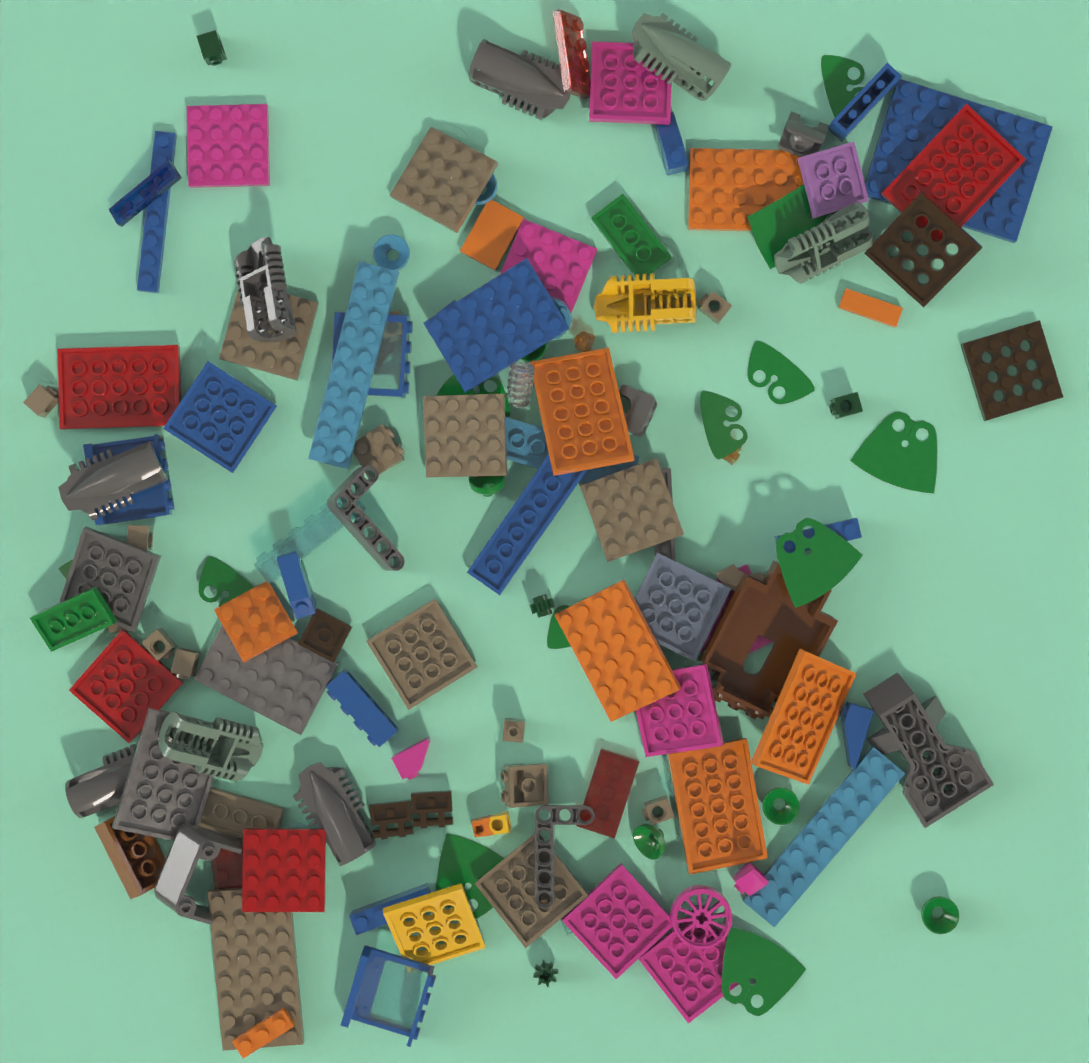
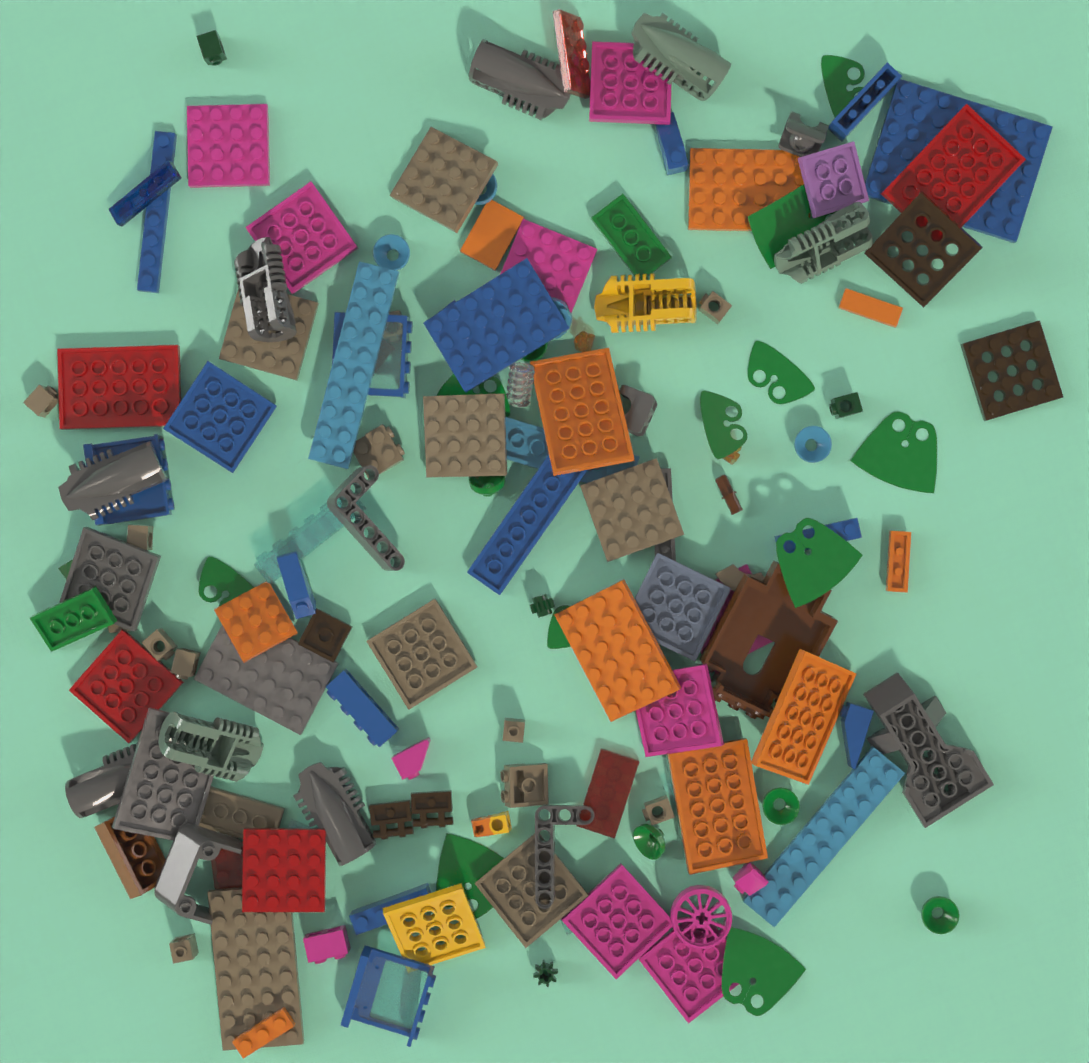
none -> dark tan brick [169,933,199,964]
none -> dark pink plate [245,181,358,294]
none -> dark pink brick [303,925,351,964]
none -> reddish brown axle [715,475,743,515]
none -> dark azure piece [794,426,832,463]
none -> orange plate [886,531,911,593]

